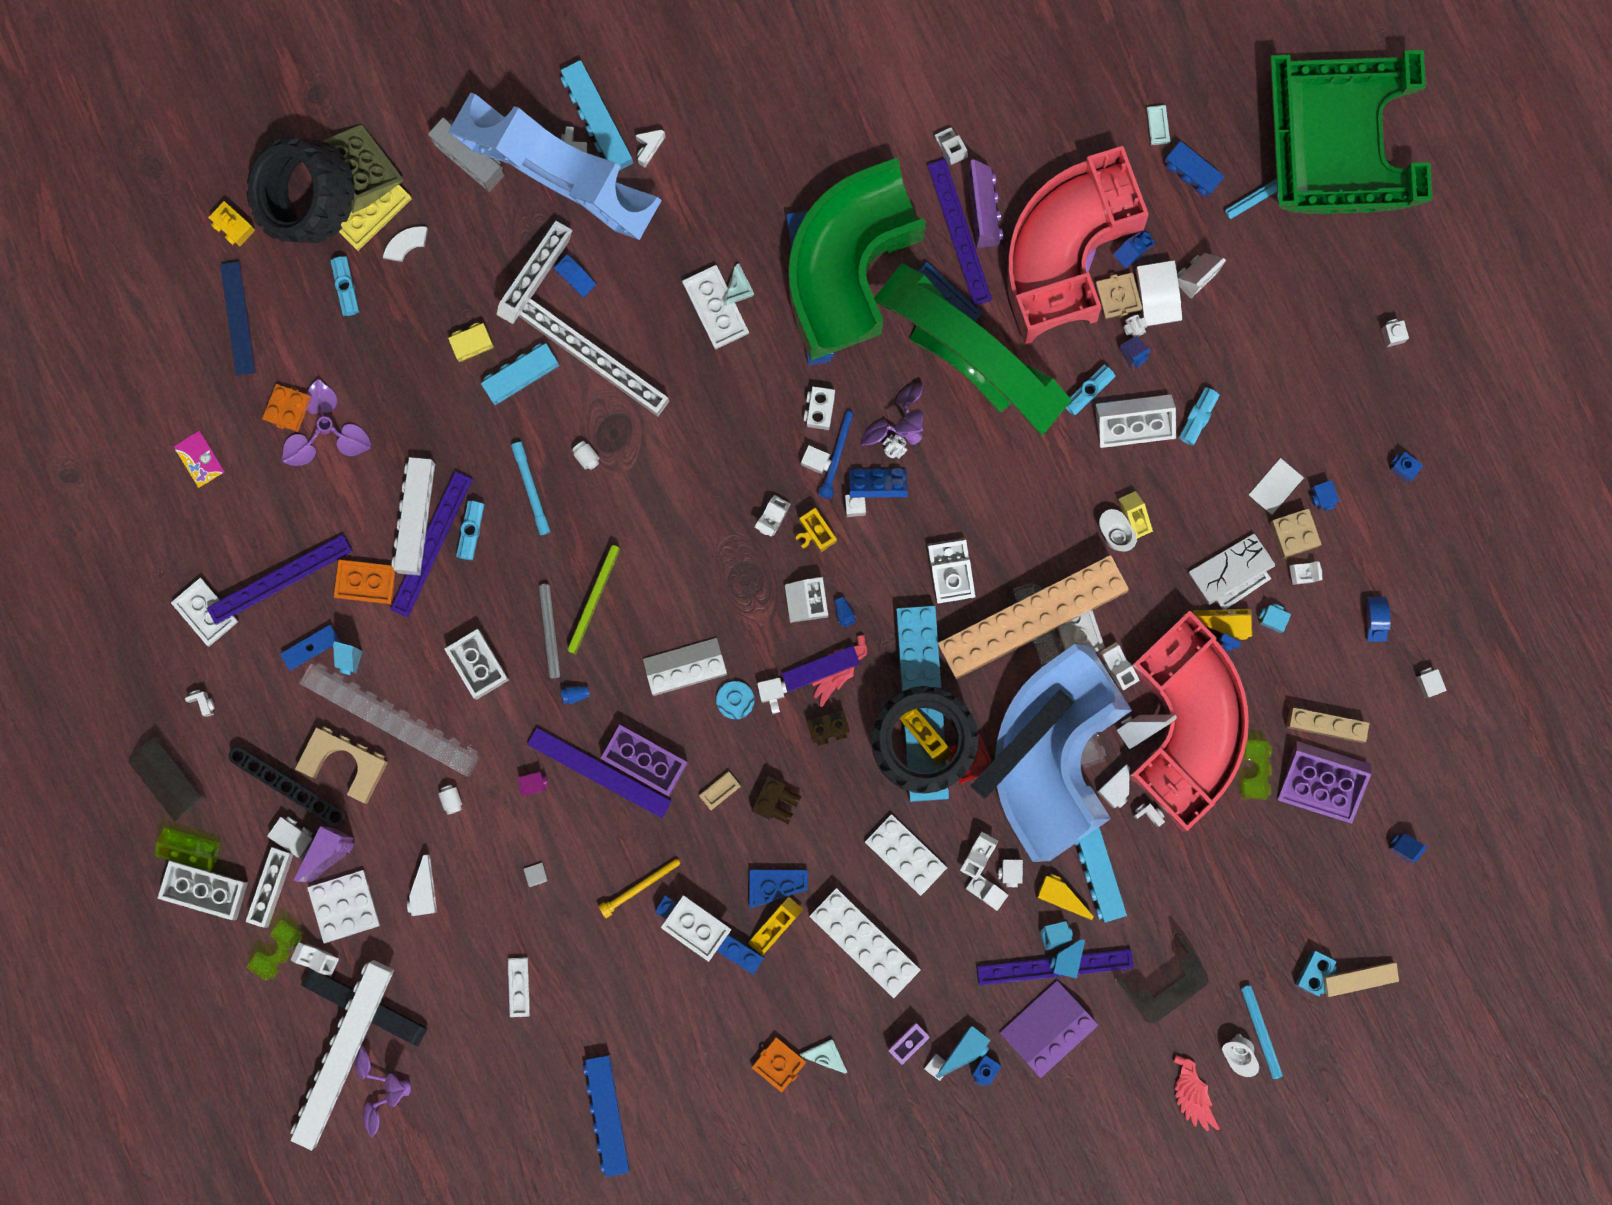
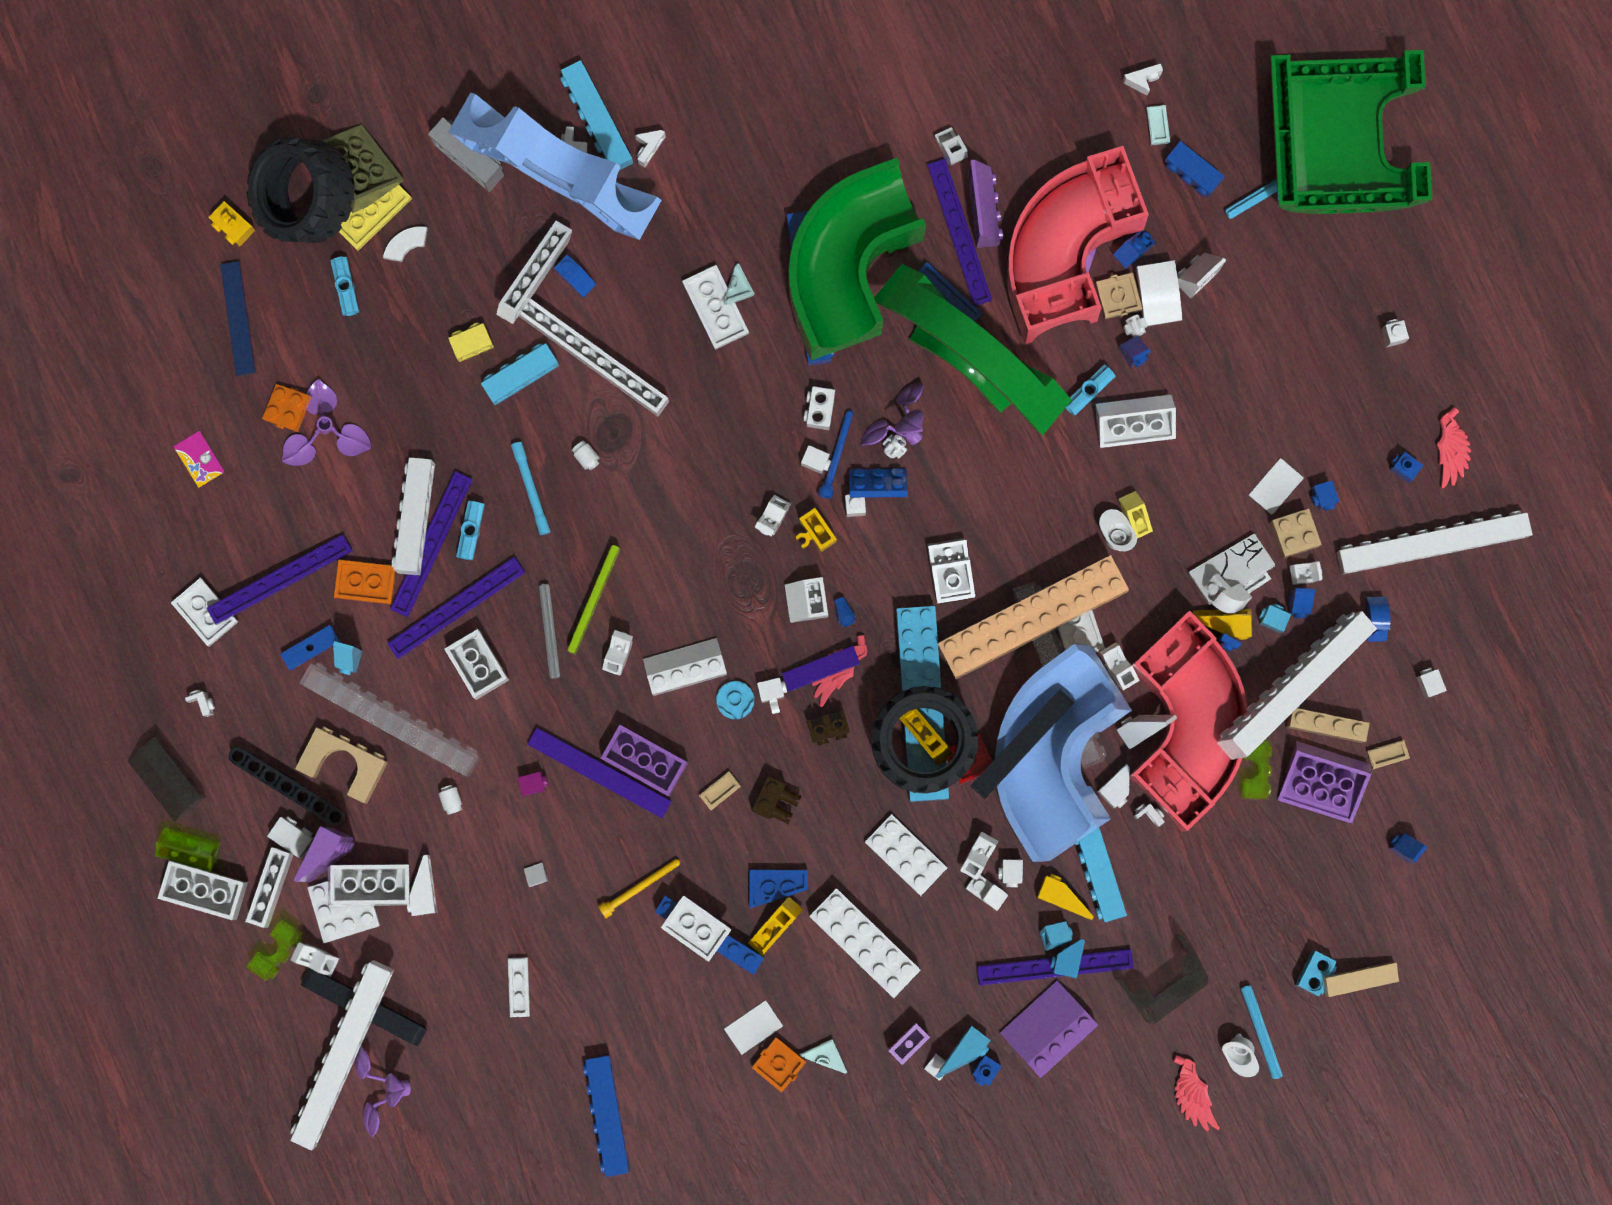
blue cone [560,686,590,705] -> none
medium azure piece [1179,387,1220,445] -> none
none -> white brick [328,865,409,906]
none -> dark purple tile [387,557,525,660]
none -> white brick [602,630,633,676]
none -> white sticker [724,1000,783,1055]
none -> white slope [1123,64,1163,95]
none -> white brick [1204,574,1252,613]
none -> white brick [1217,611,1377,760]
none -> blue slope [1289,588,1315,619]
none -> white brick [1336,511,1532,575]
none -> tan tile [1366,740,1410,769]
none -> coral animal [1436,407,1471,488]

